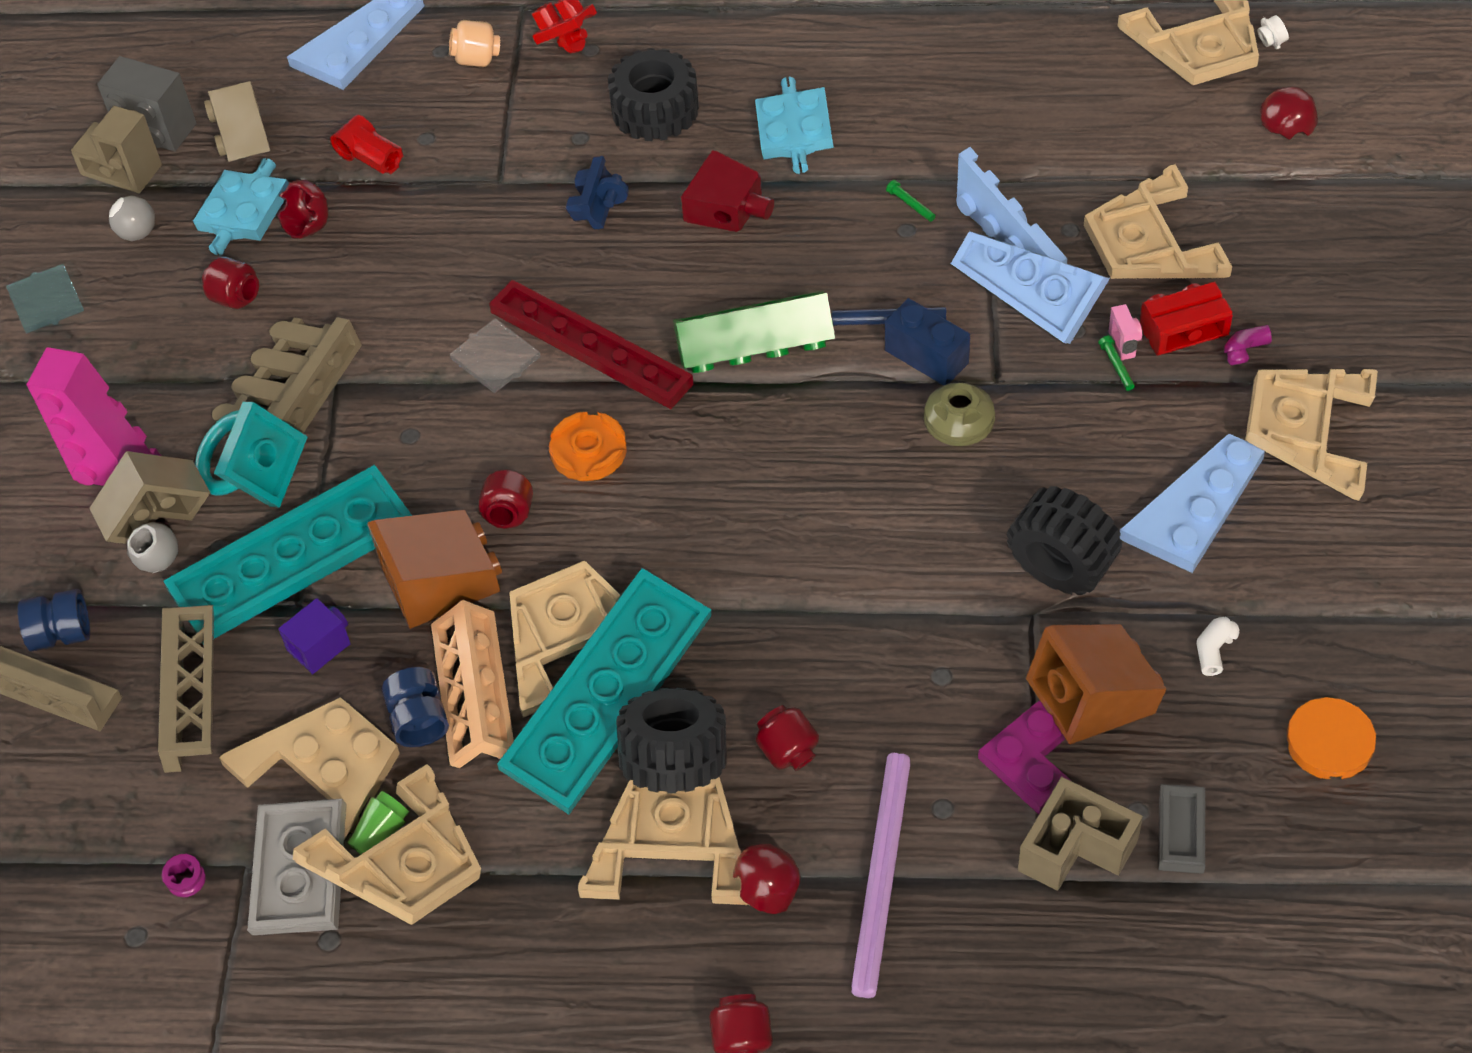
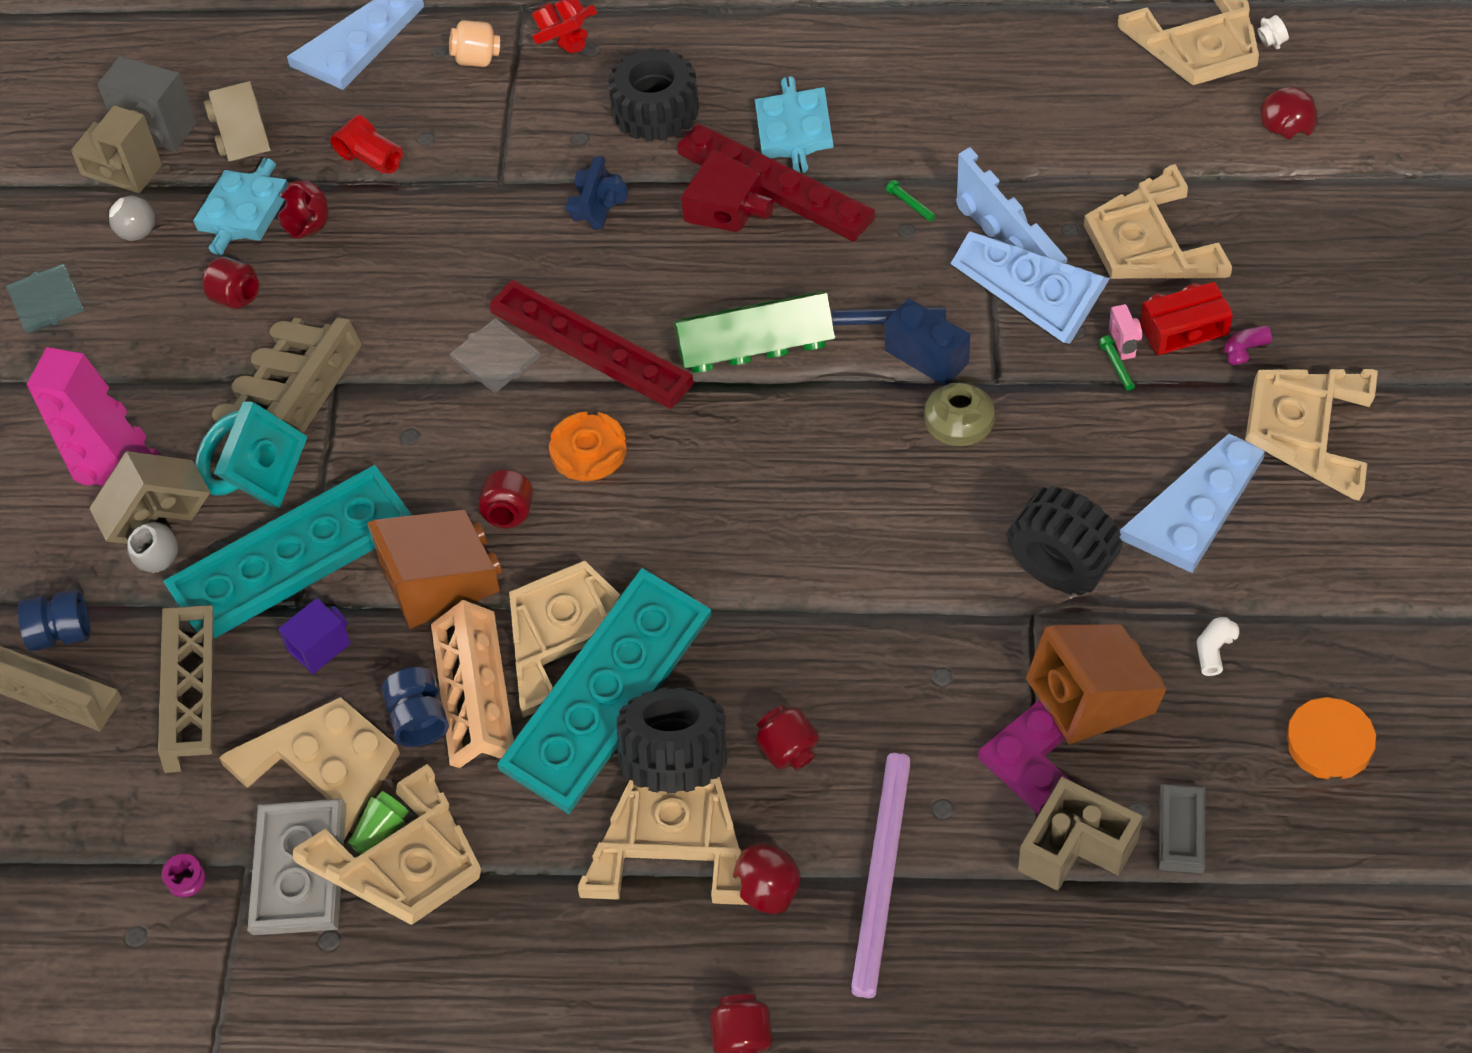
none -> dark red plate [677,123,875,242]

